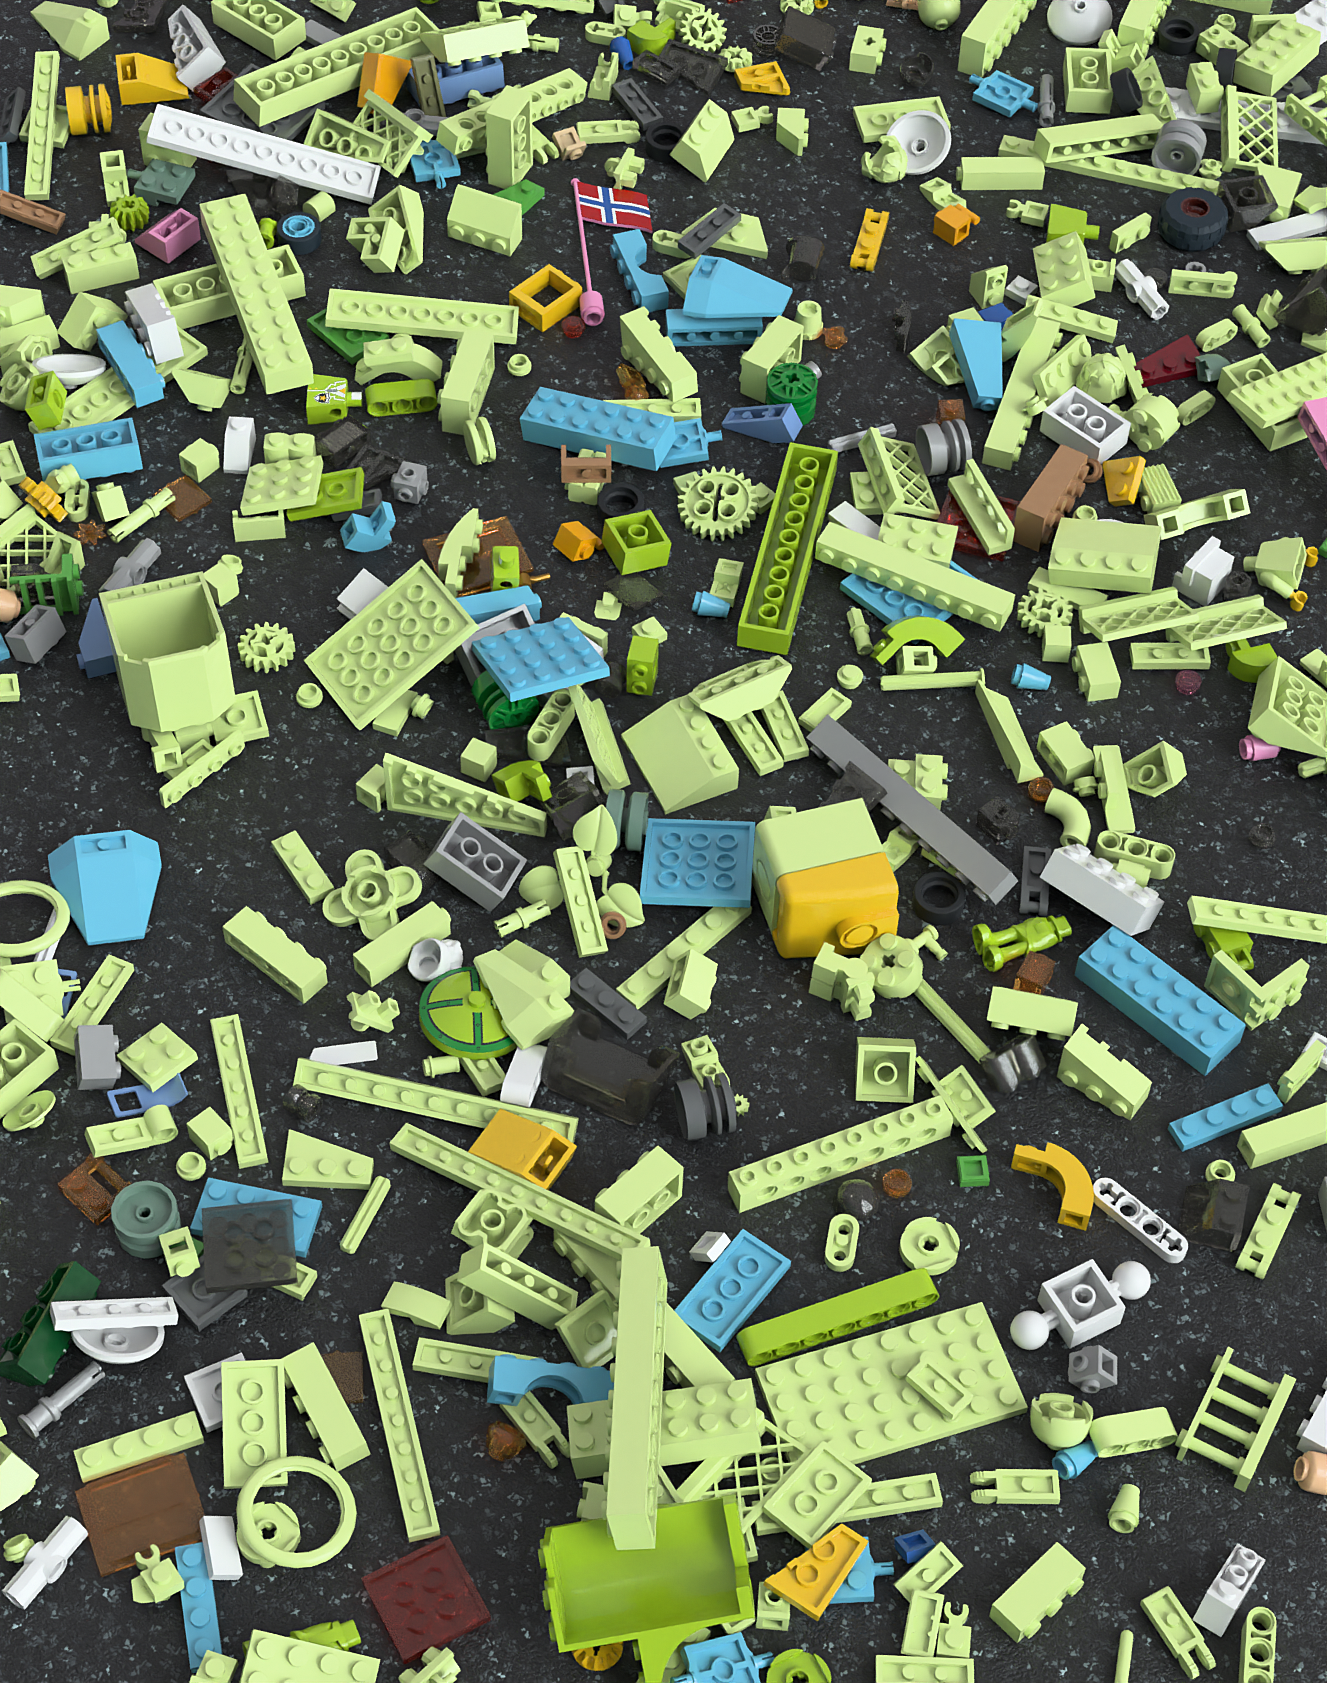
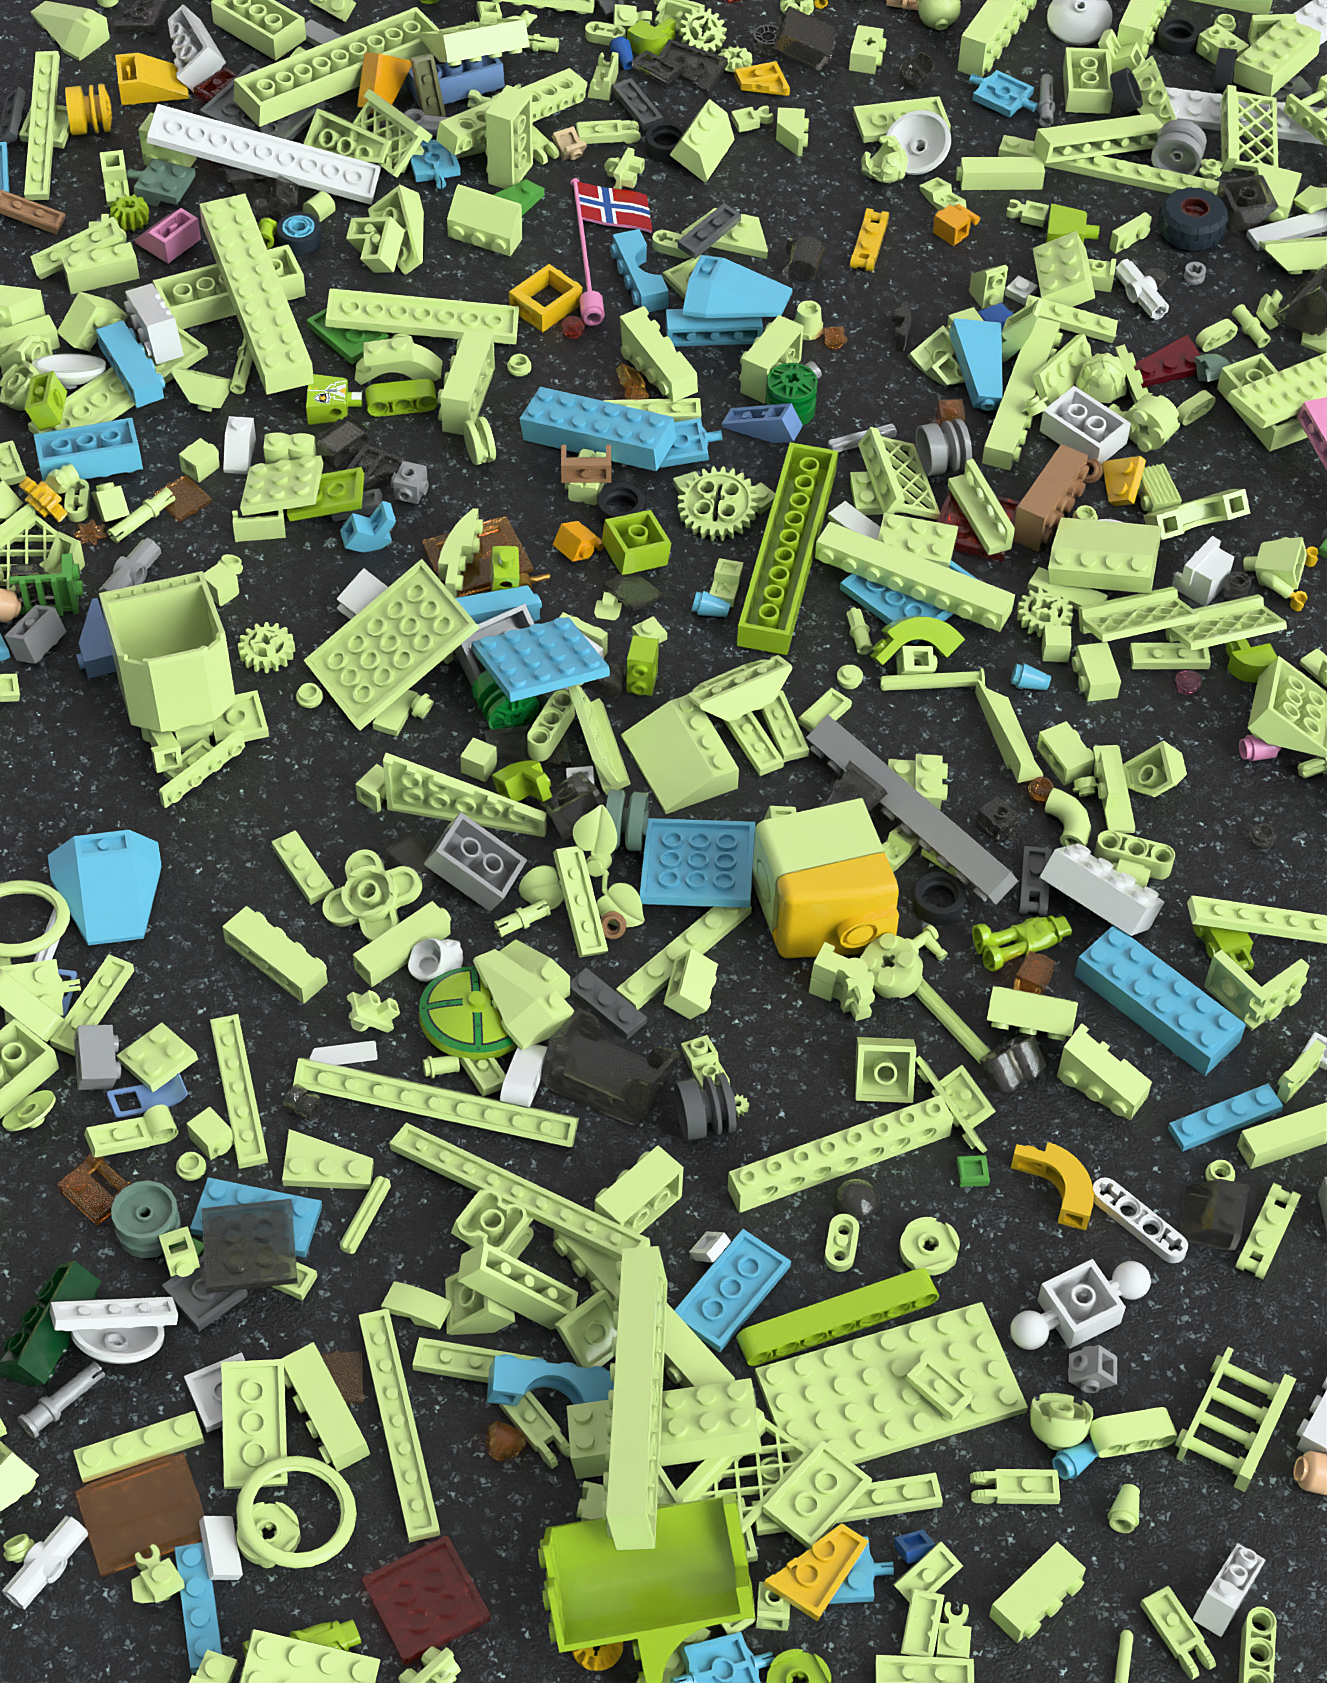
yellow slope [468,1108,577,1191] -> none
clear orange plate [882,1169,912,1197] -> none
yellowish green plate [1168,269,1237,298] -> none
yellowish green brick [1186,62,1224,114] -> none

